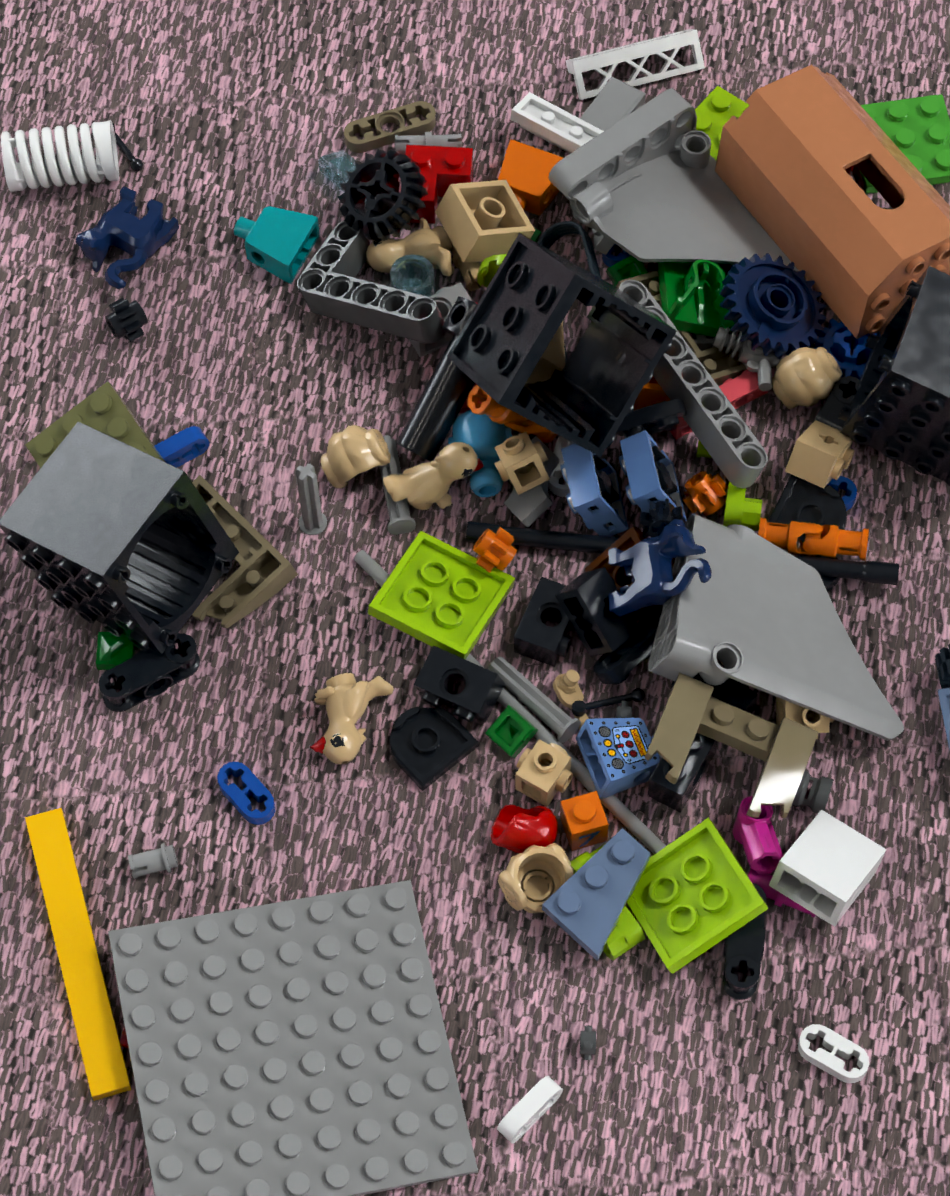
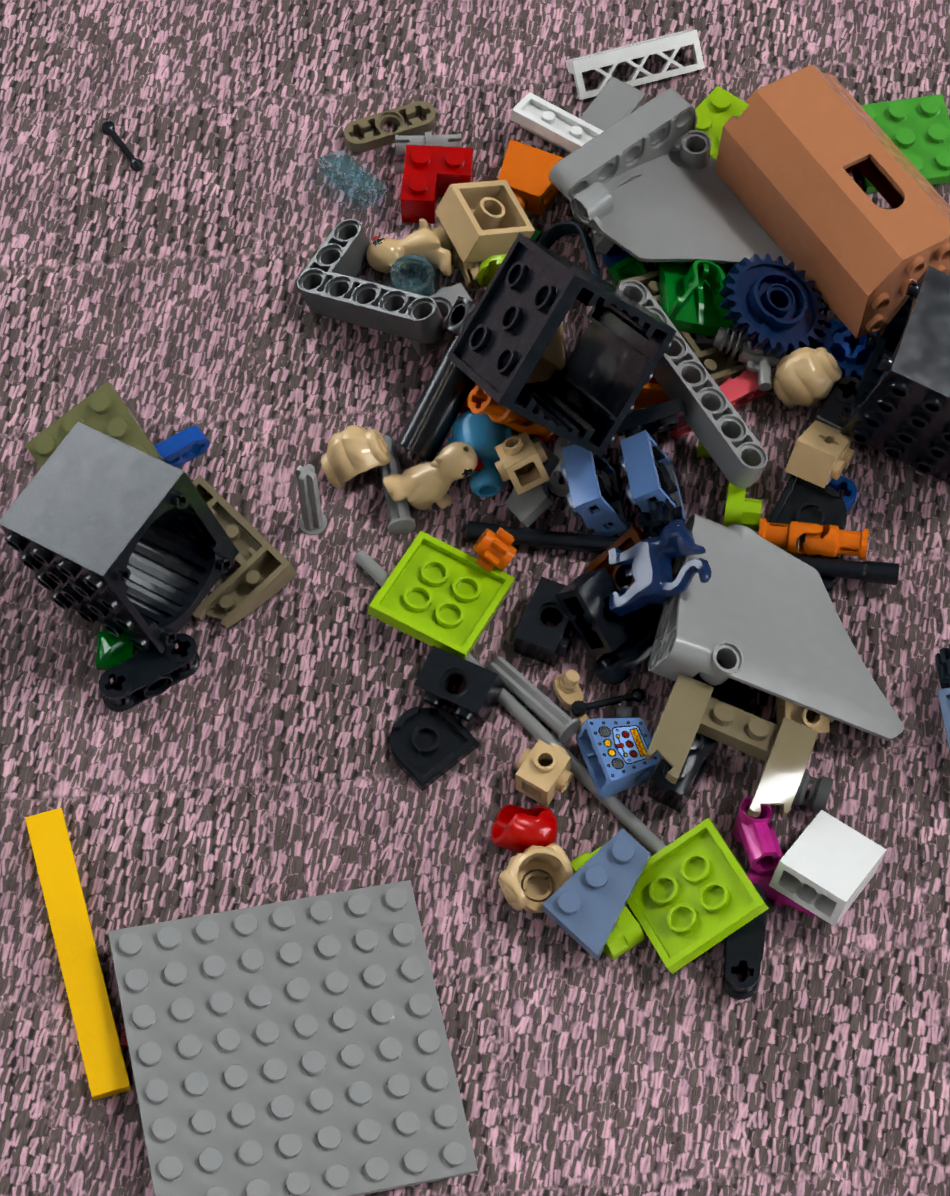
white piece [1,120,119,192] -> none
dark blue animal [76,186,179,289] -> none
black gear [105,298,148,342] -> none
light grey pin [128,843,178,879] -> none
blue beam [217,762,275,825] -> none
teal torso [234,206,320,284] -> none
tan animal [310,673,394,765] -> none
black gear [338,149,428,241] -> none
green tile [485,705,538,758] -> none
white beam [497,1076,563,1144] -> none
orange brick [560,791,609,851] -> none
dark grey piece [580,1025,596,1060] -> none
orange gear [683,471,728,516] -> none
white beam [798,1024,869,1083] -> none

